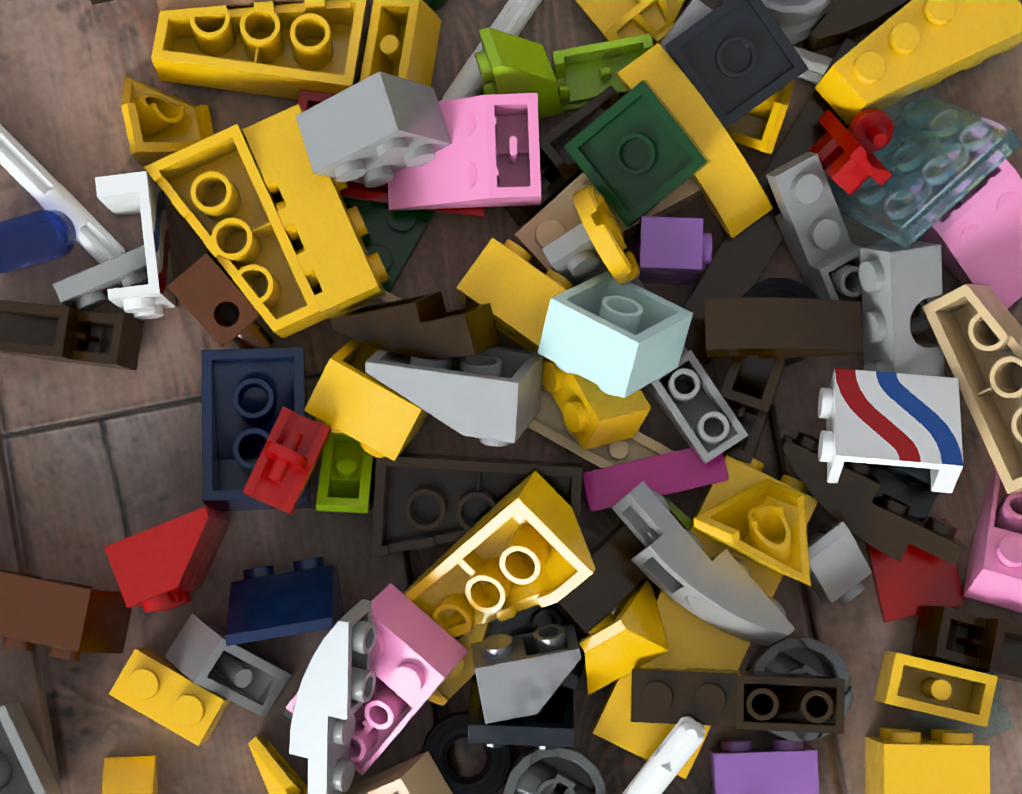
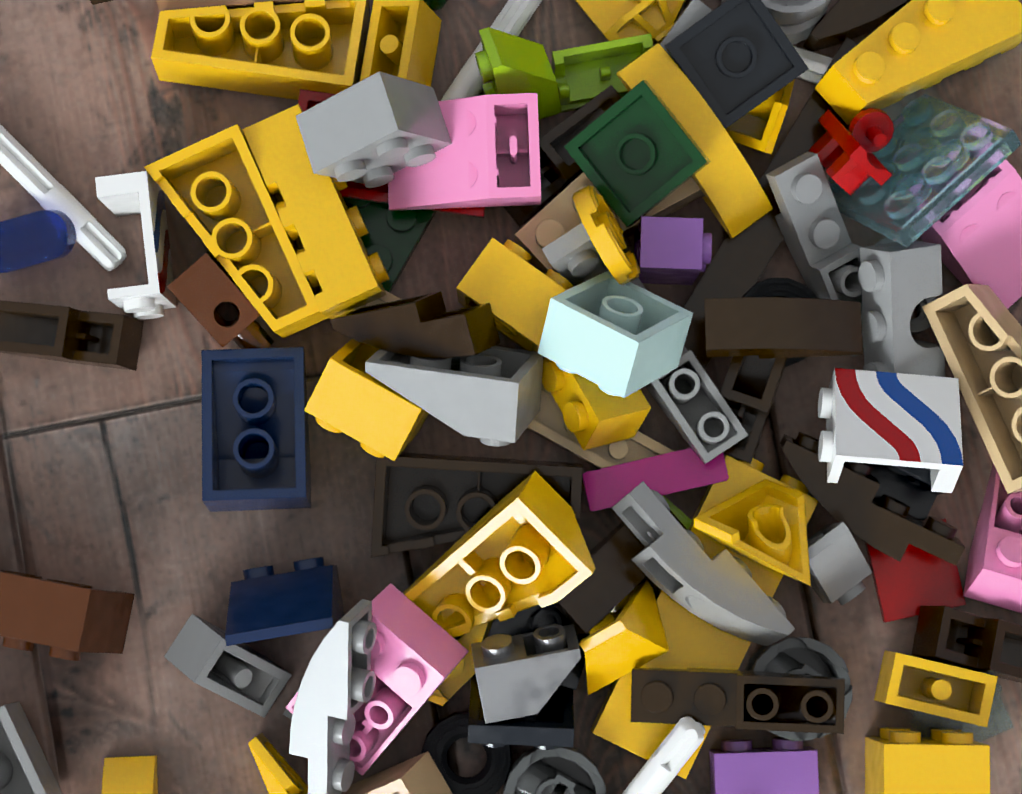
light grey plate [53,245,148,311] -> none
red slope [104,507,230,613] -> none
yellow brick [109,647,230,746] -> none
yellow slope [121,76,214,169] -> none
red hips [243,407,332,515] -> none
lime slope [316,432,375,513] -> none

